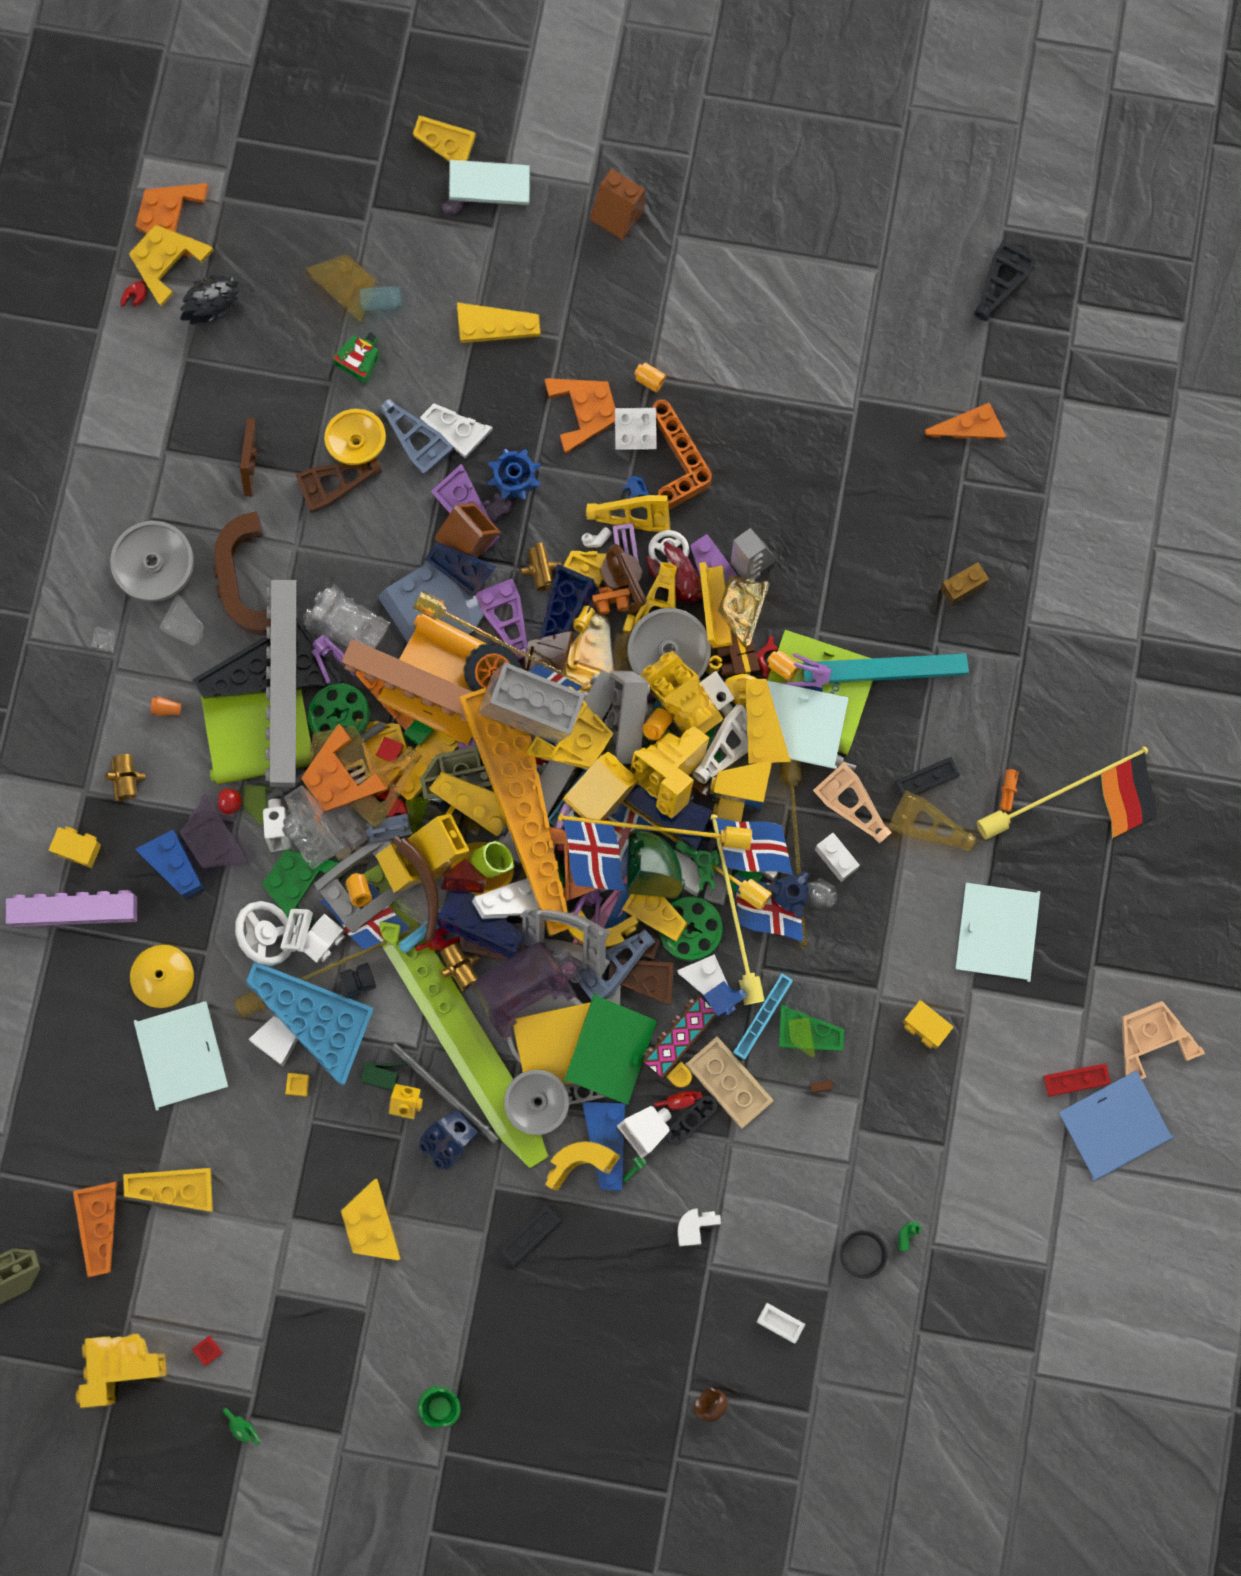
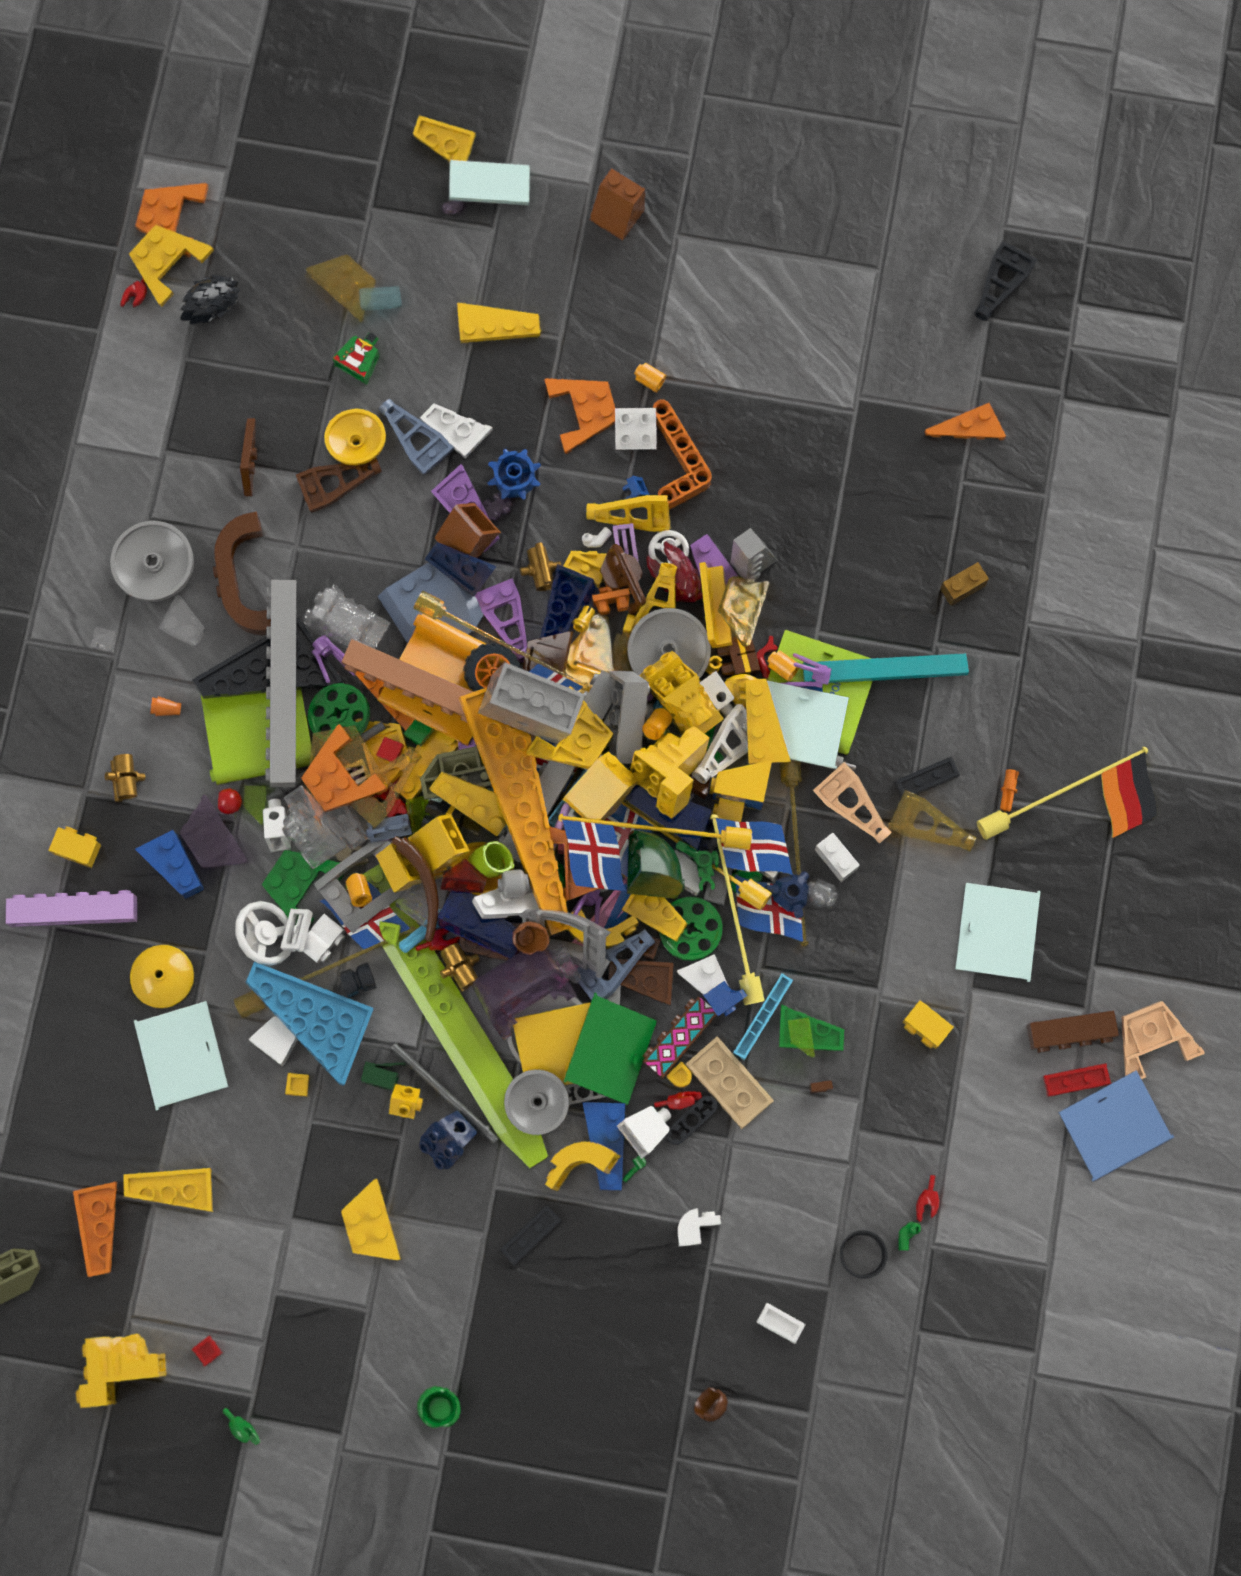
none -> light grey head [498,870,529,898]
none -> dark orange hair [512,921,549,955]
none -> red hand [916,1175,940,1222]
none -> reddish brown brick [1027,1010,1119,1053]

